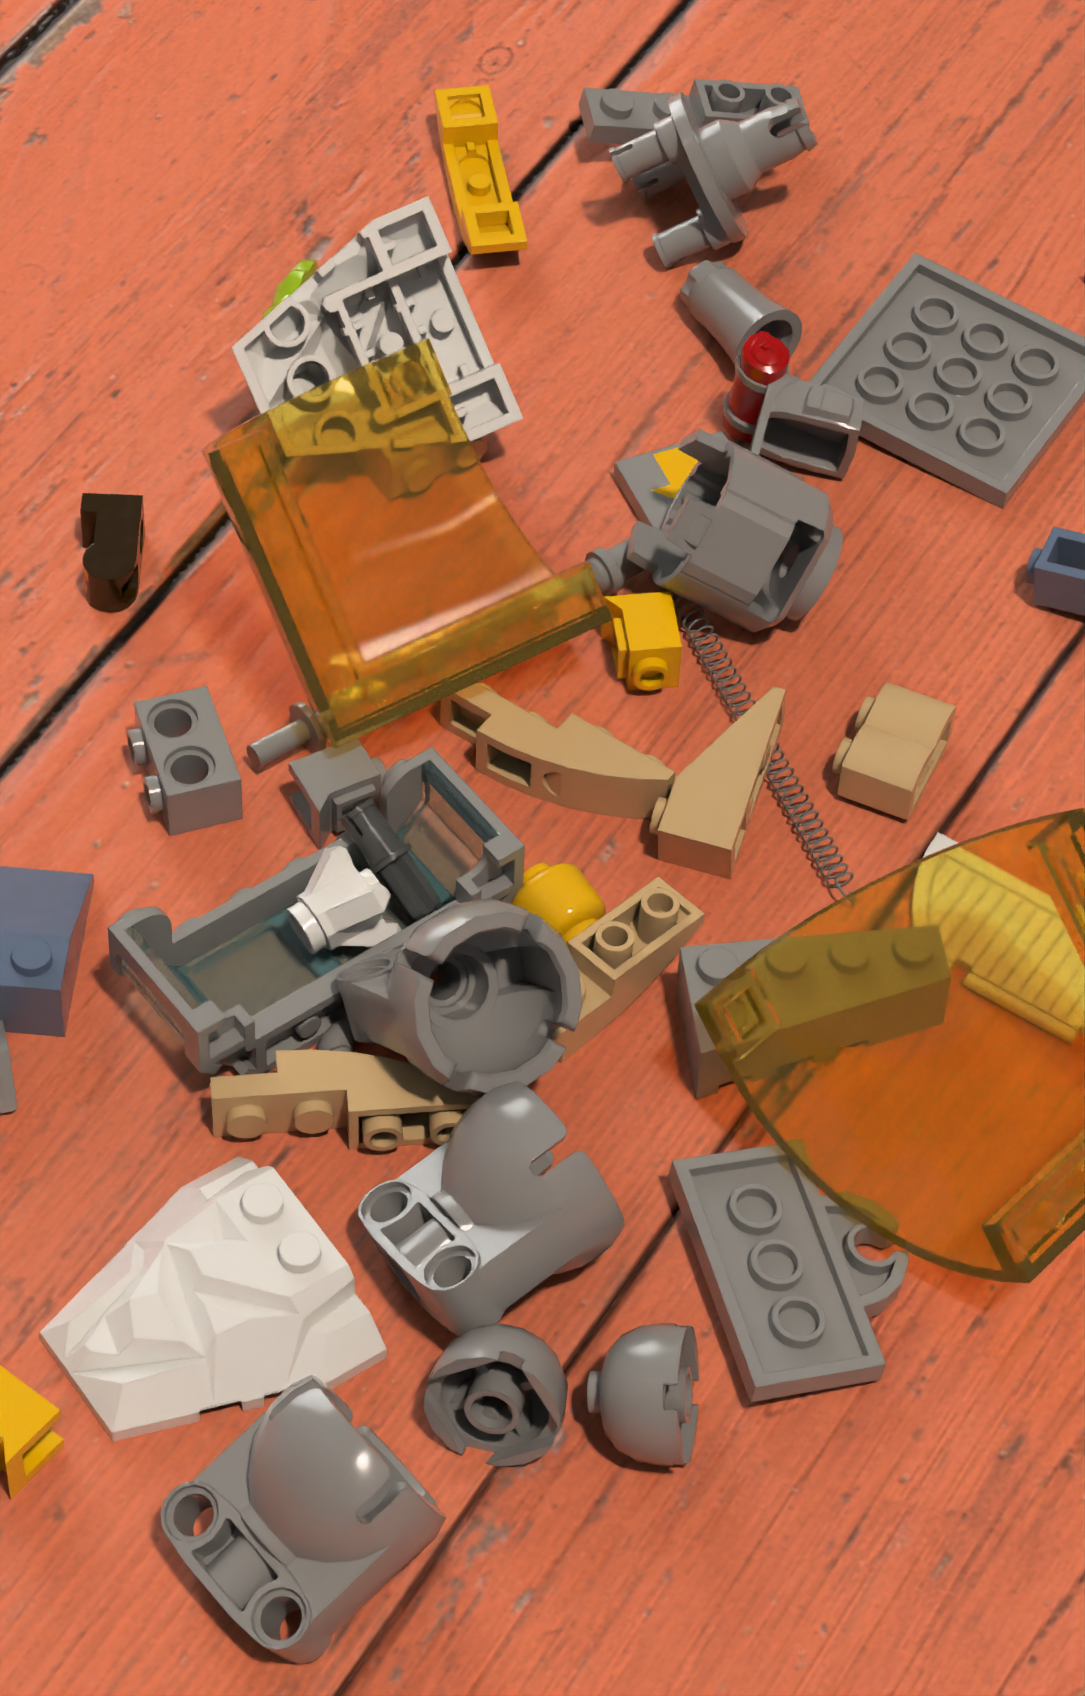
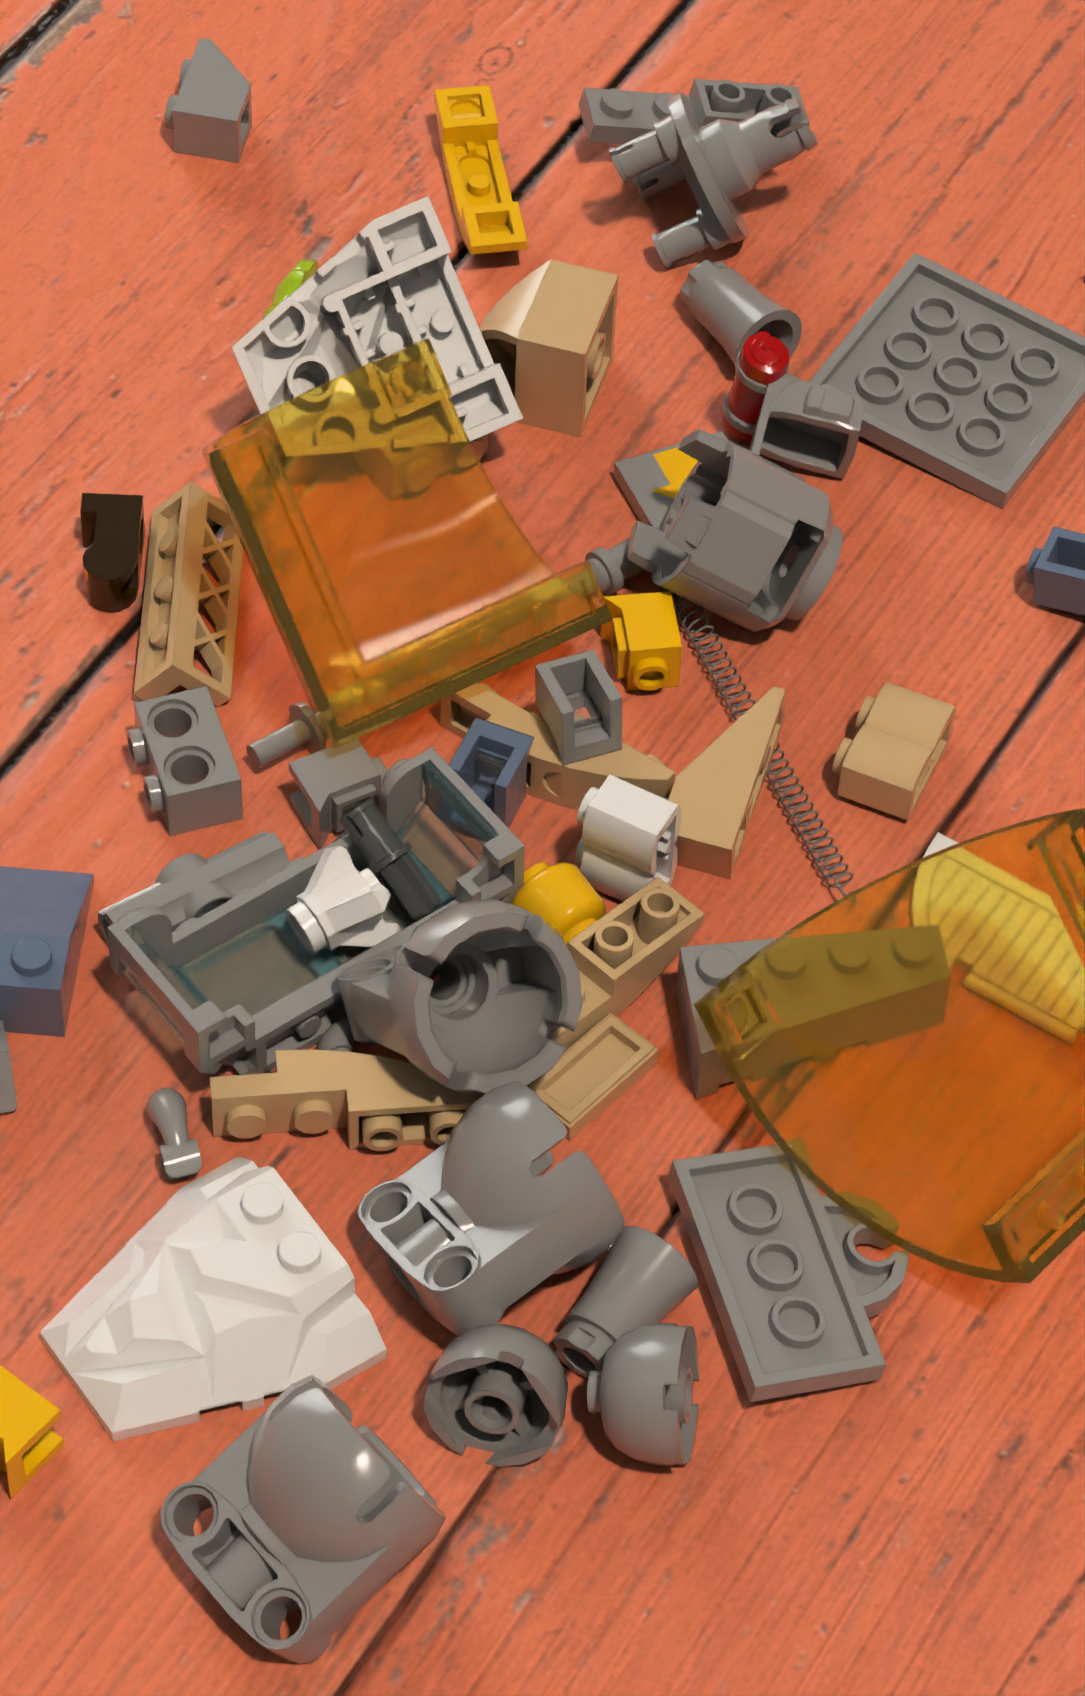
none -> light grey piece [98,831,290,948]
none -> tan fence [134,481,246,707]
none -> light grey arm [147,1088,202,1179]
none -> light grey slope [165,38,252,163]
none -> sand blue window [446,717,534,828]
none -> tan piece [479,259,618,437]
none -> tan tile [527,1013,659,1141]
none -> light grey window [535,649,622,766]
none -> light grey plant [553,1226,698,1379]
none -> white brick [575,774,681,902]

